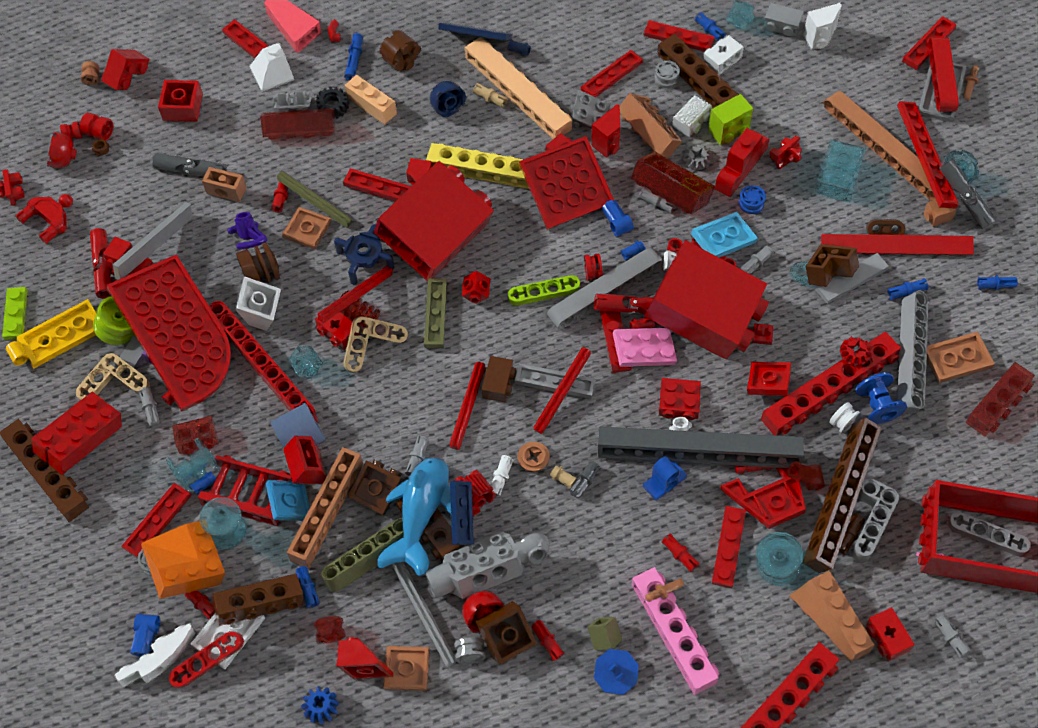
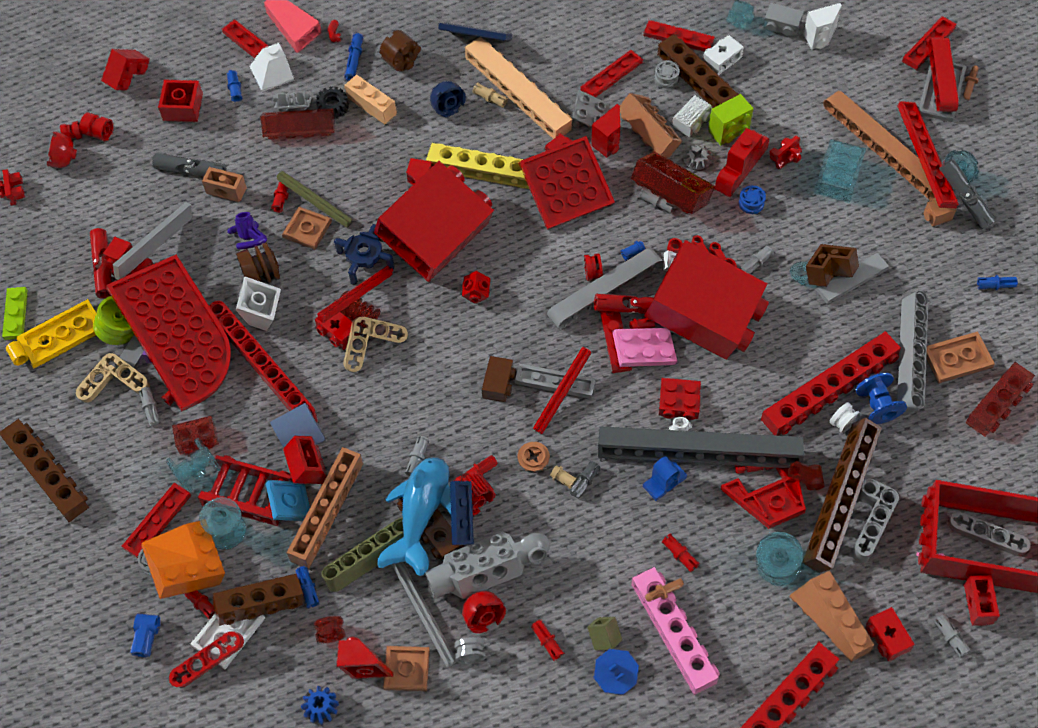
red connector [15,194,73,244] -> none
red piece [31,391,122,475] -> none
nougat wheel [81,61,100,85] -> none
reddish brown plate [92,139,110,156] -> none
white slope [115,623,195,687] -> none
blue pin [191,471,216,495] -> none
clear light blue brick [288,346,323,377] -> none
red plate [343,168,411,202] -> none
reddish brown plate [348,459,405,515] -> none
olive plate [424,279,447,348] -> none
red axle [450,361,486,450] -> none
reddish brown brick [475,601,537,665] -> none
white pin [491,455,514,497] -> none
dark blue pin [508,40,531,56] -> none
lime beam [508,275,580,306] -> none
blue piece [602,200,634,237] -> none
medium azure plate [691,212,758,258] -> none
blue pin [695,12,726,41] -> none
red plate [711,506,746,588] -> none
red plate [747,362,792,396] -> none
red tile [752,323,774,345] -> none
red tile [821,234,974,255] -> none
reddish brown pin [839,513,865,555] -> none
red gear [840,336,872,366] -> none
reddish brown plate [866,219,905,235] -> none
blue pin [887,278,929,300] -> none
none -> blue axle [227,70,242,102]
none -> red axle [460,455,498,478]
none -> red brick [964,575,1000,626]

